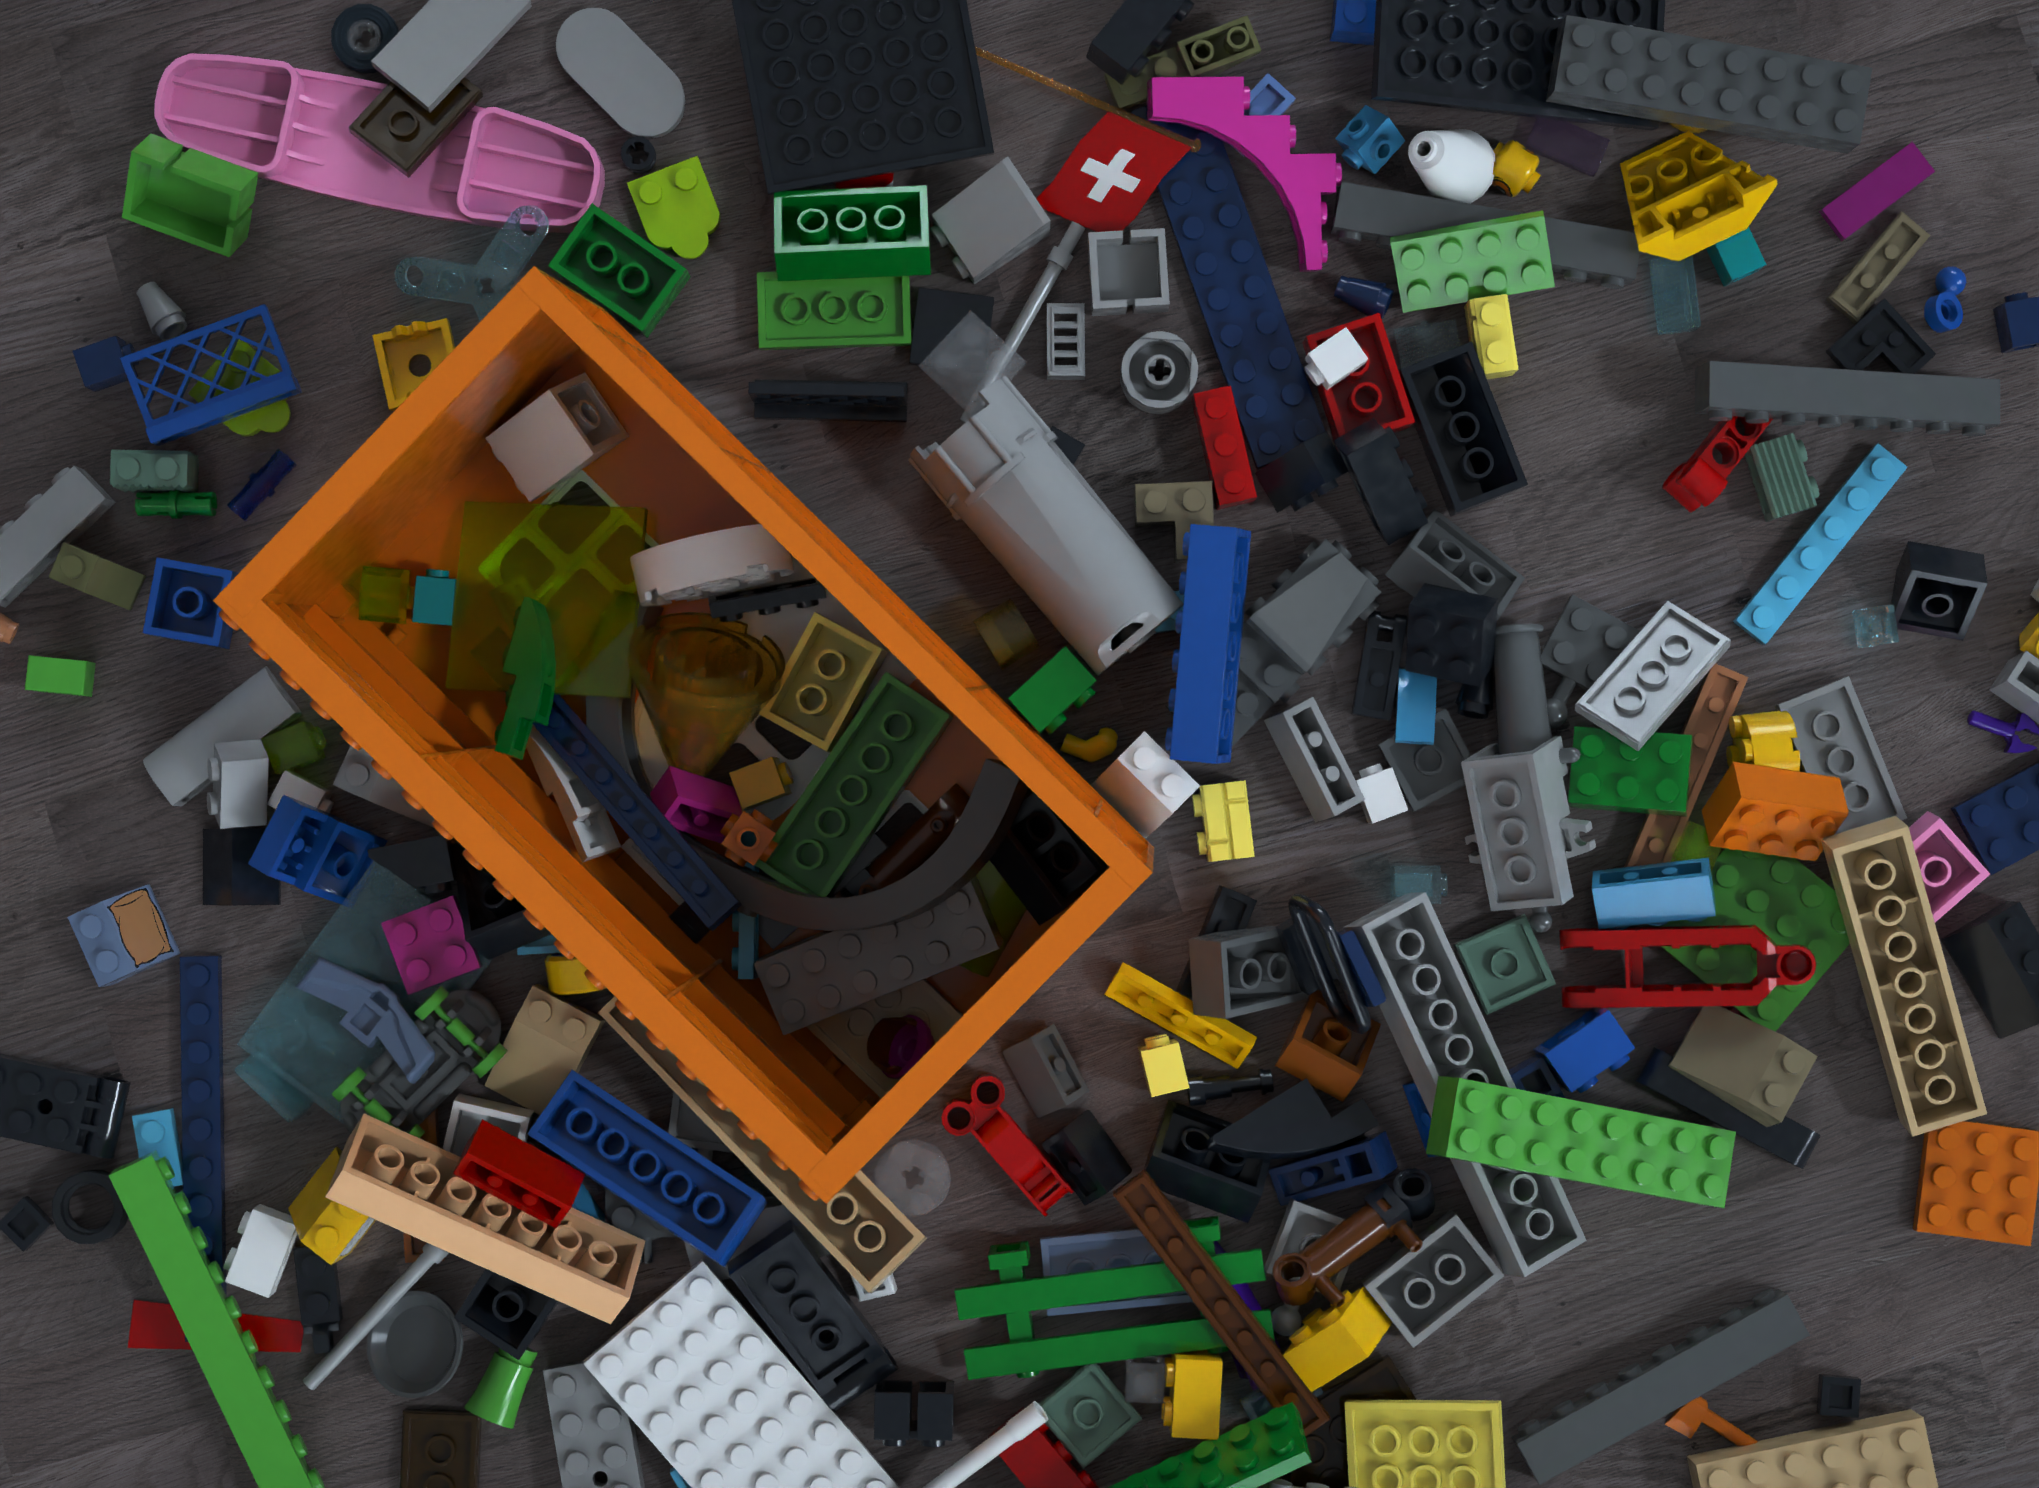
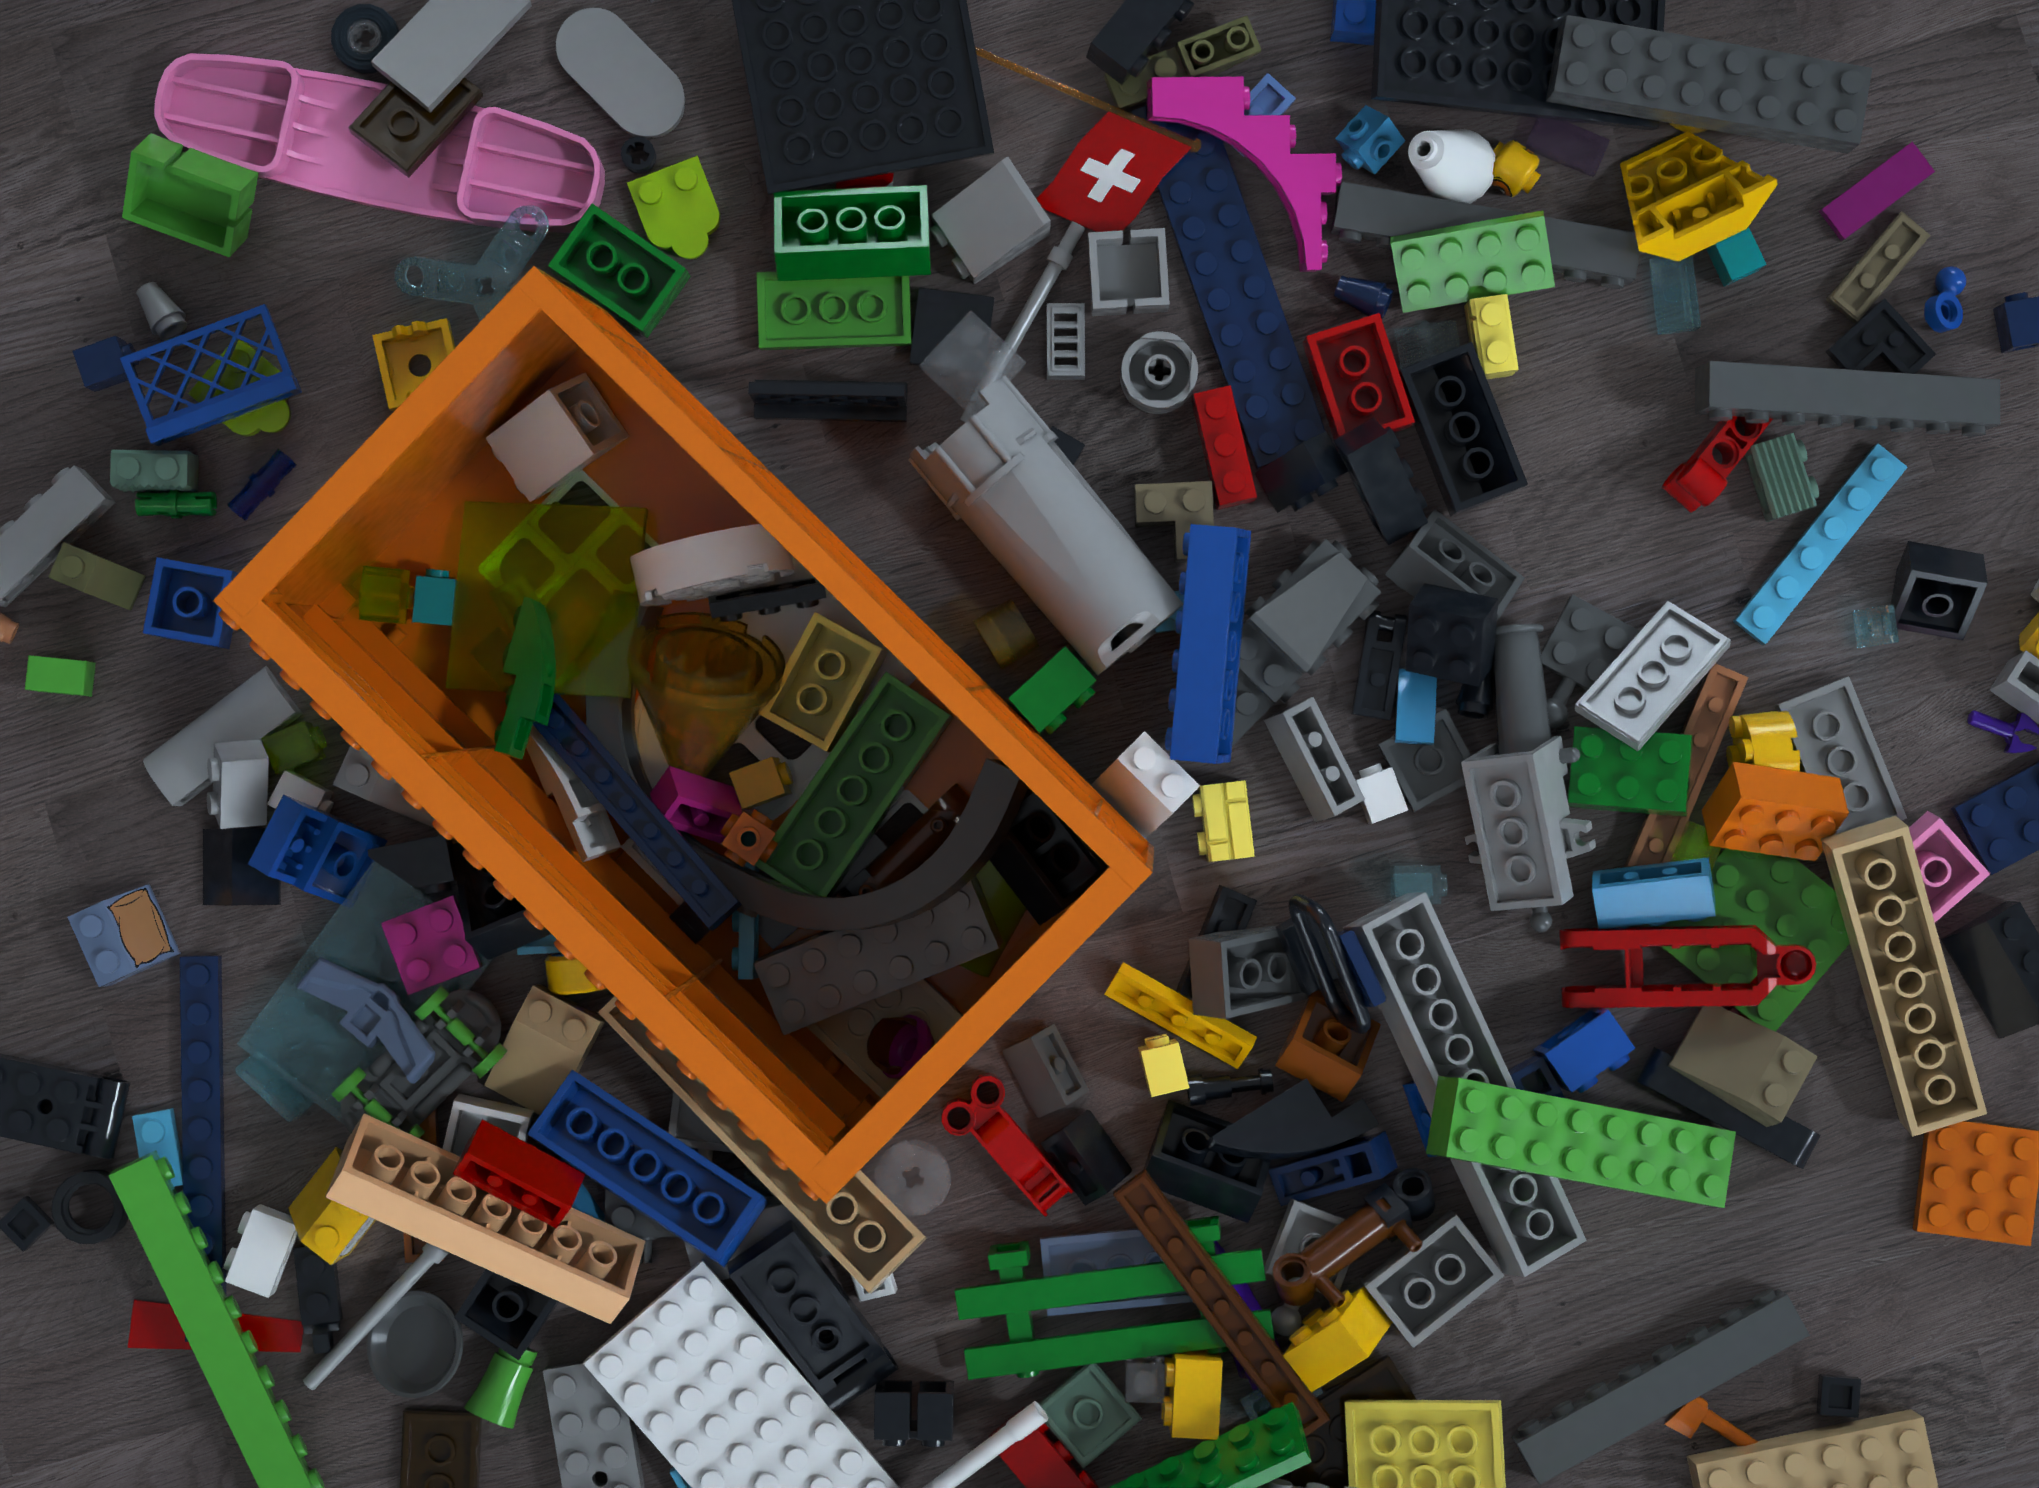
yellow arm [1060,727,1118,762] -> none
white brick [1304,327,1368,391] -> none
sand green plate [1453,914,1556,1015] -> none

